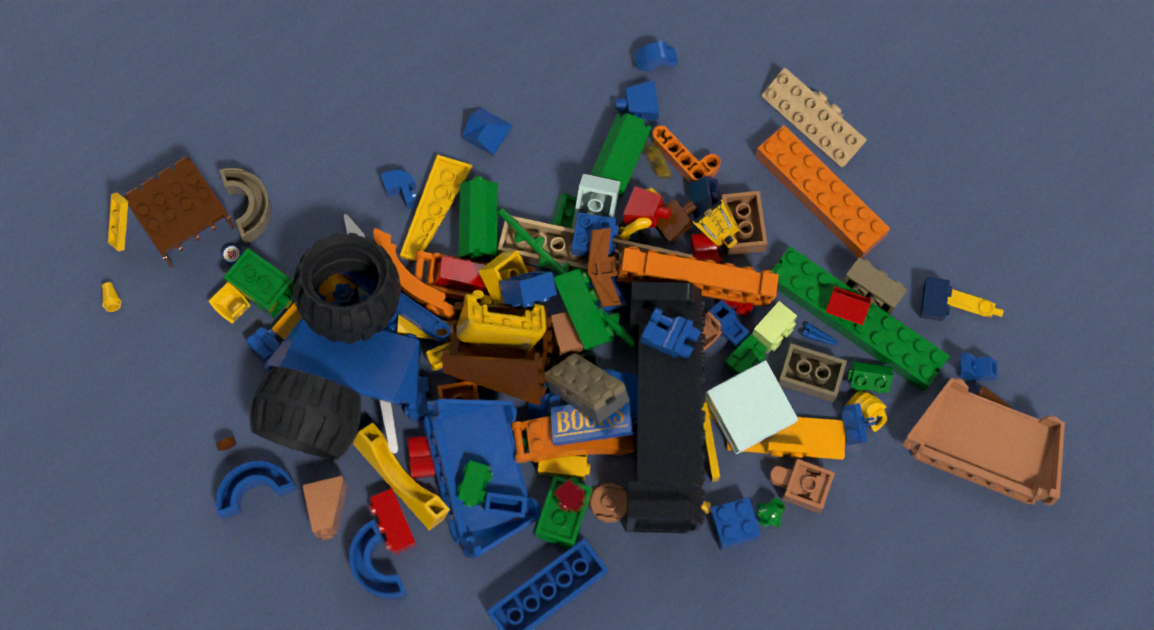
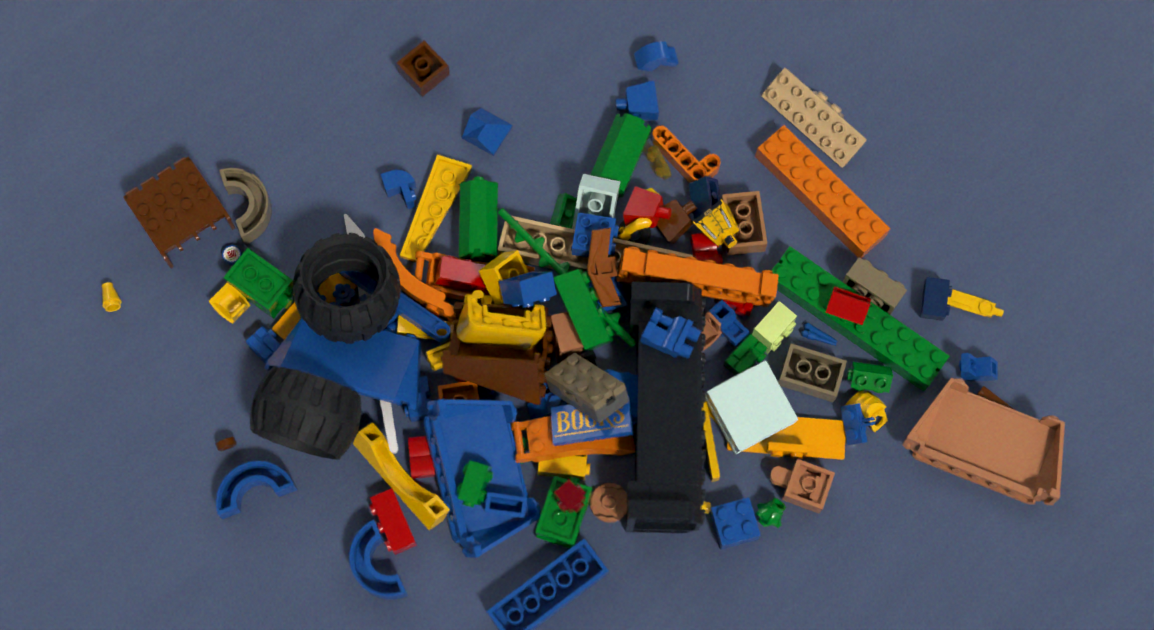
yellow tile [108,193,128,252] -> none
nougat slope [303,476,348,540] -> none
none -> reddish brown brick [396,40,450,97]

